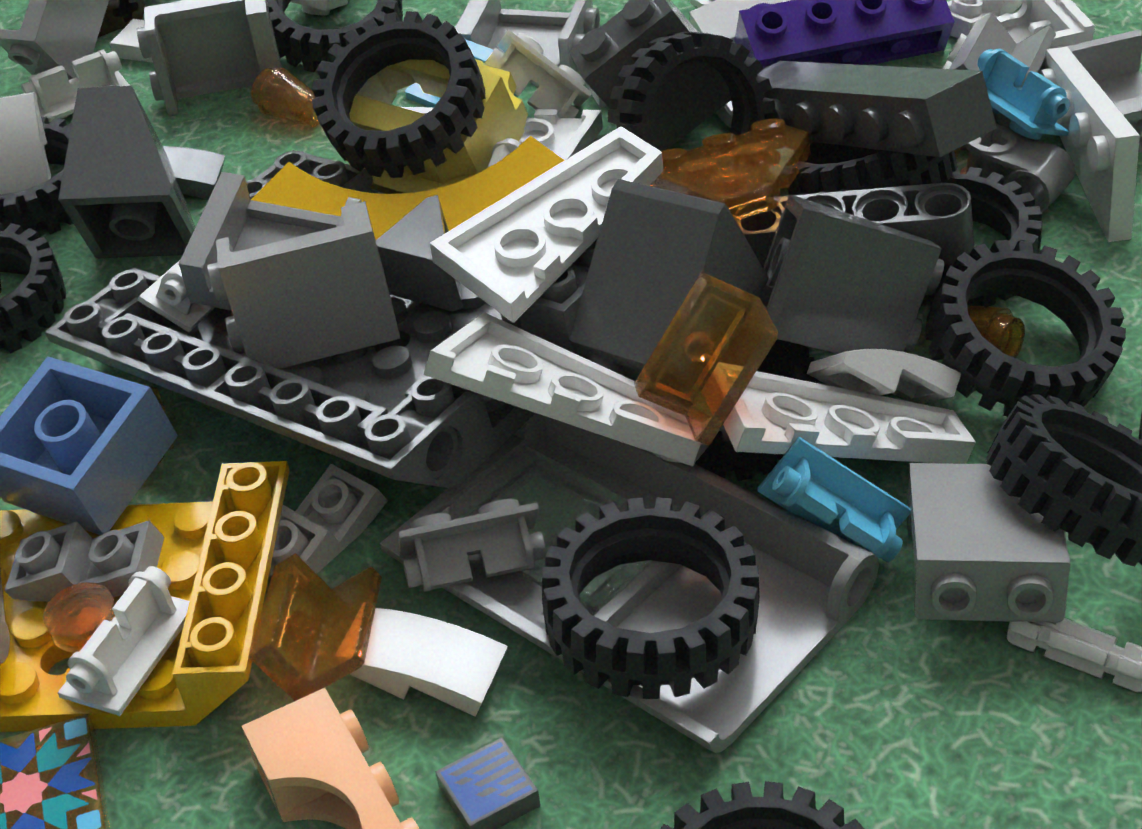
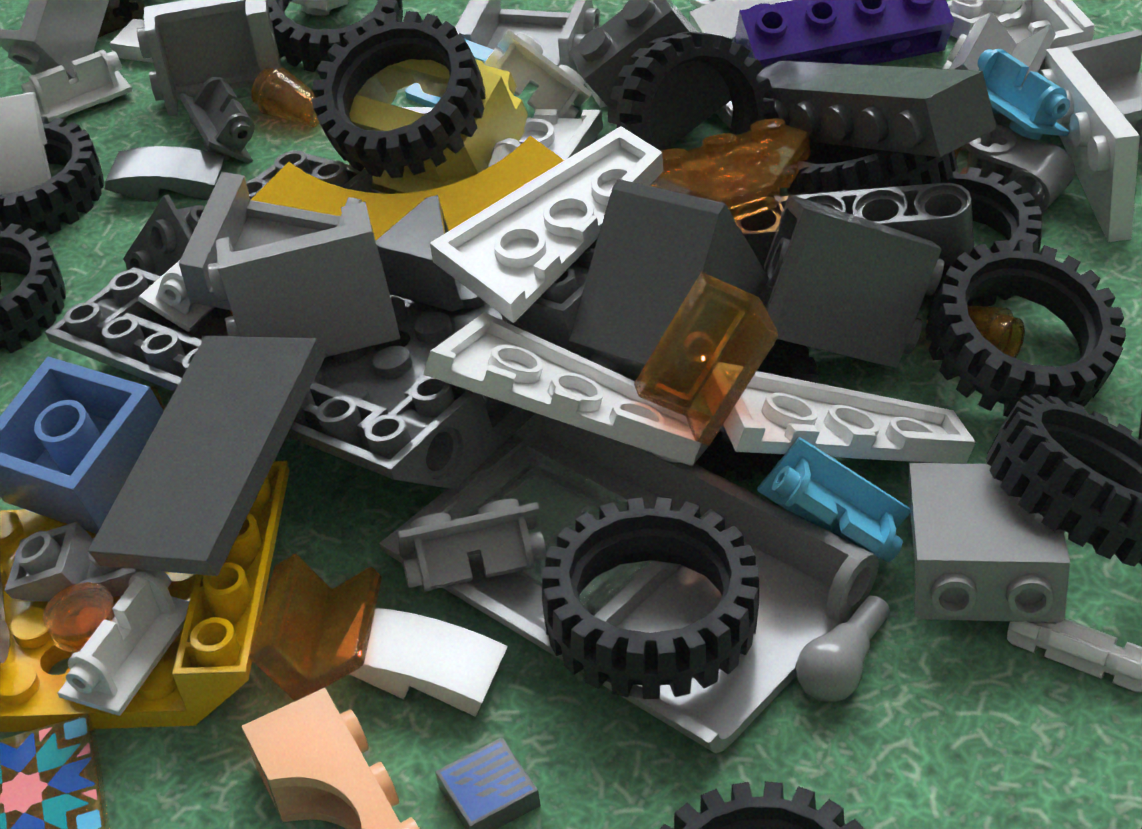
dark grey slope [58,85,195,259] -> none
white slope [269,464,388,591] -> none
white slope [807,349,961,404] -> none
none -> dark grey tile [88,336,326,576]
none -> dark grey hinge [123,195,205,276]
none -> dark grey hinge [179,77,255,163]
none -> light grey piece [795,596,890,703]

